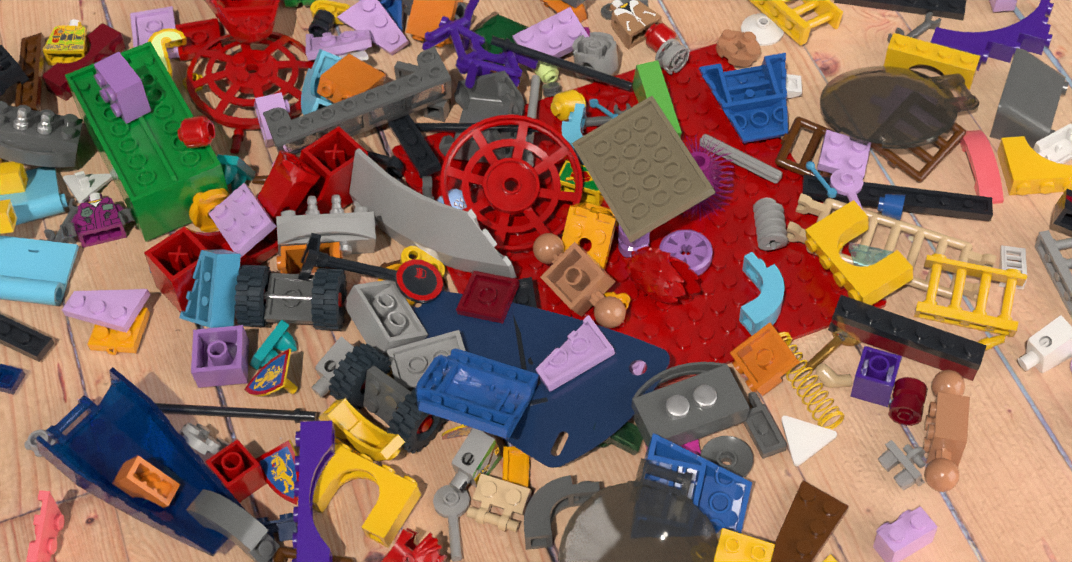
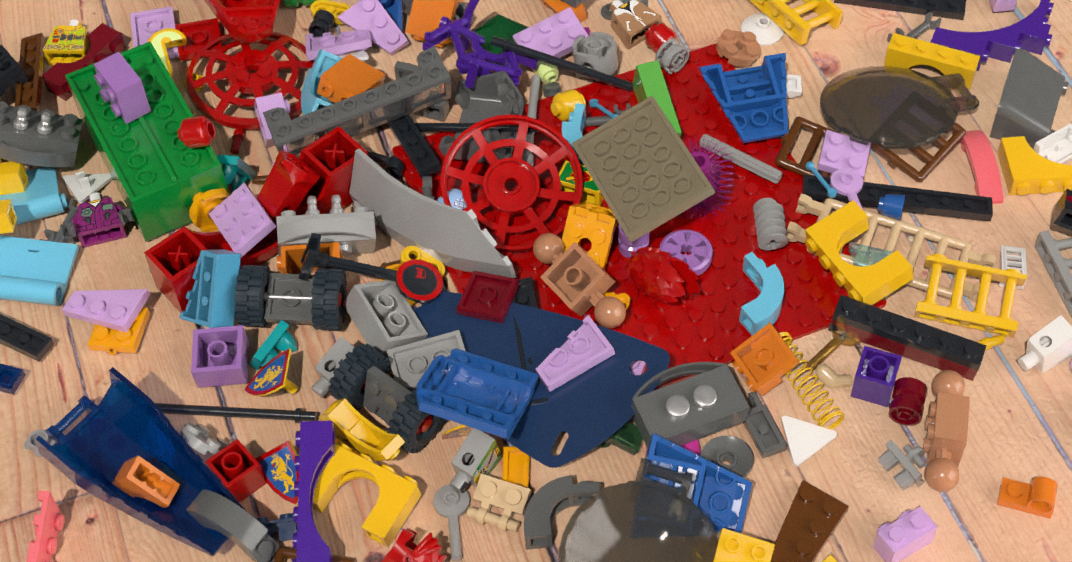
none -> orange plate [997,477,1058,519]

